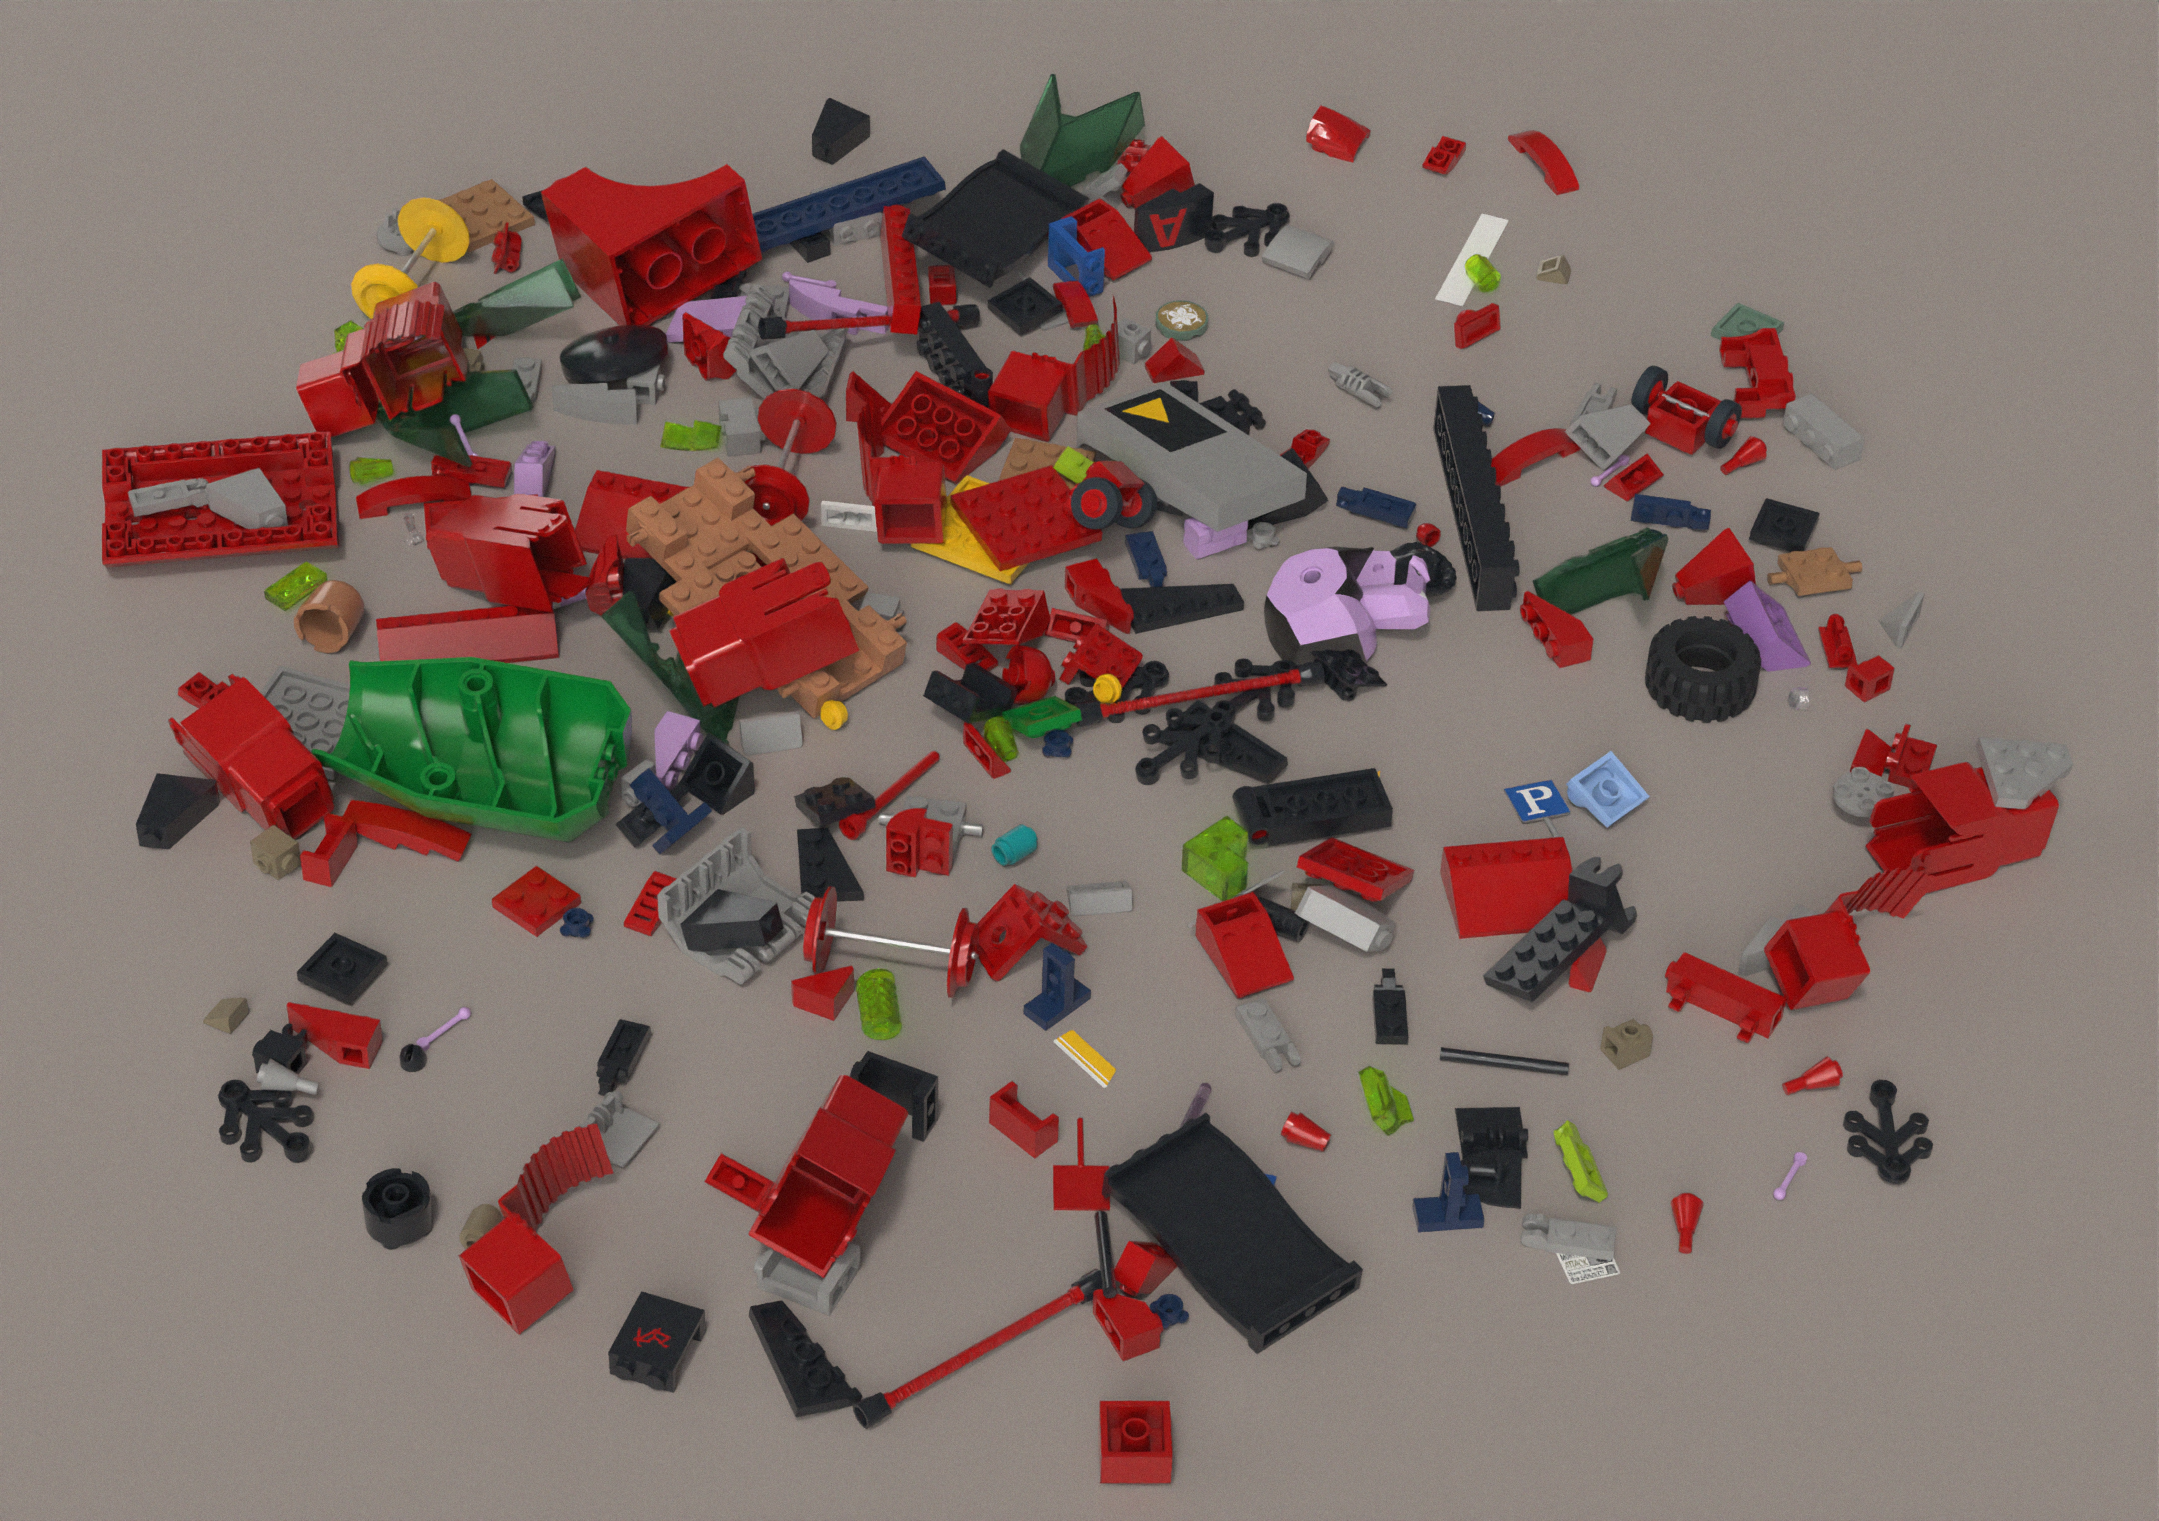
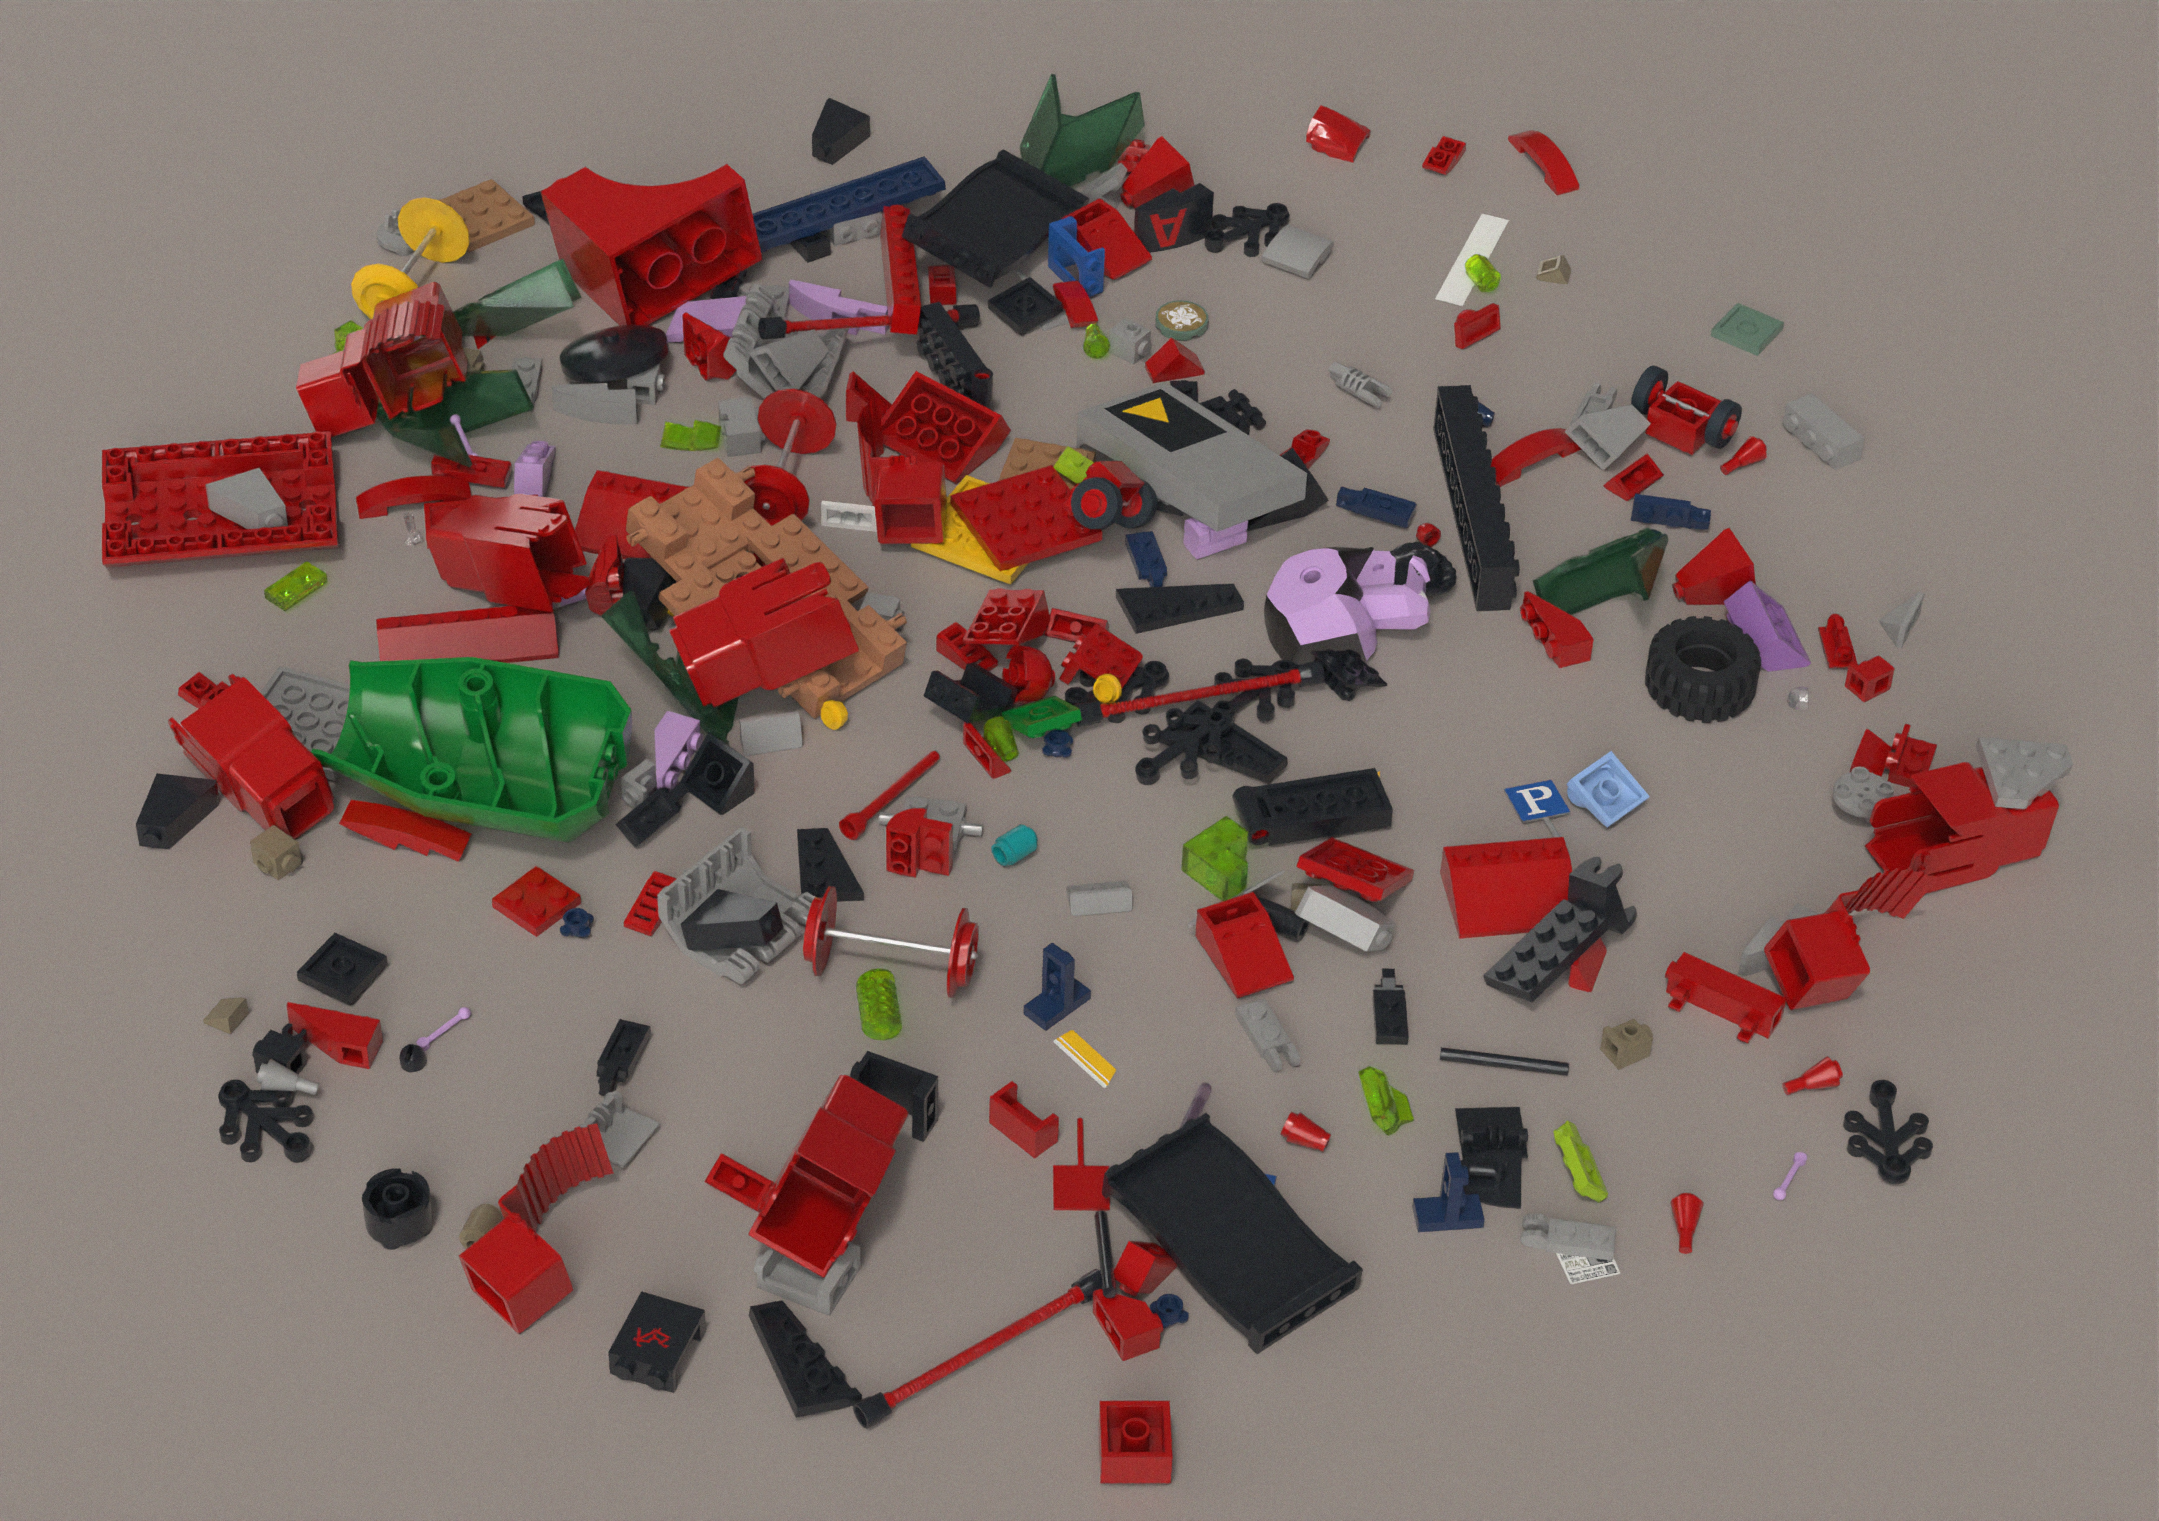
light grey hinge [128,478,209,517] -> none
nougat cylinder [294,580,365,653] -> none
red panel [300,813,358,887] -> none
clear neon green cone [349,457,393,485] -> none
red hinge [491,222,522,274] -> none
dark blue bracket [629,768,712,854] -> none
lavender hinge [782,271,836,289] -> none
red slope [791,965,854,1021] -> none
black plate [794,777,876,827] -> none
red bracket [977,884,1088,981] -> none
red piece [988,295,1120,442] -> none
red slope [1064,558,1134,634] -> none
light grey plate [1247,522,1279,549] -> none
lavender hinge [1591,455,1629,487] -> none
red bracket [1719,328,1796,419] -> none
black plate [1749,498,1820,552] -> none
medium nougat plate [1767,547,1862,596] -> none

